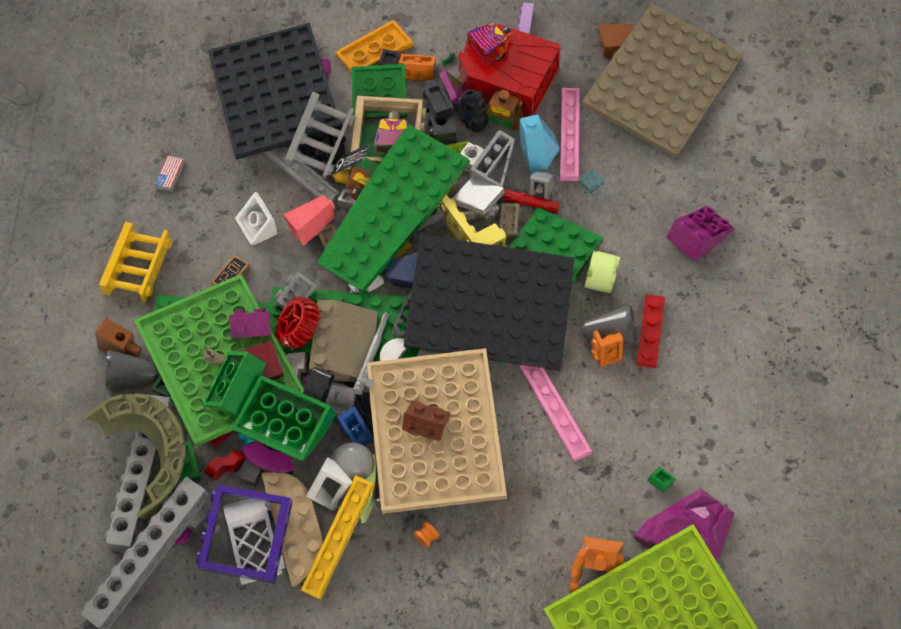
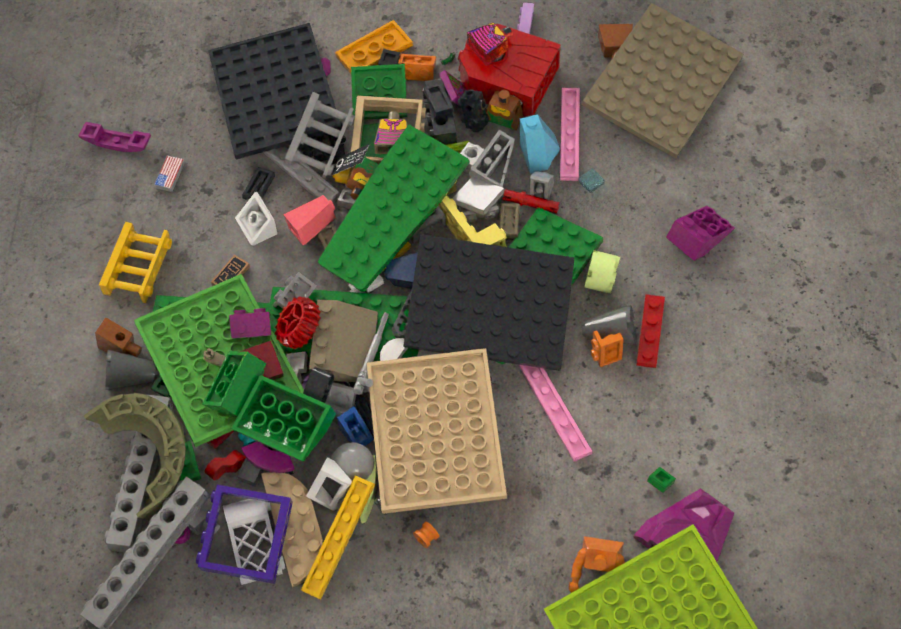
copper bracket [402,401,451,441] -> none
none -> magenta slope [78,122,151,152]
none -> black tile [242,167,275,200]

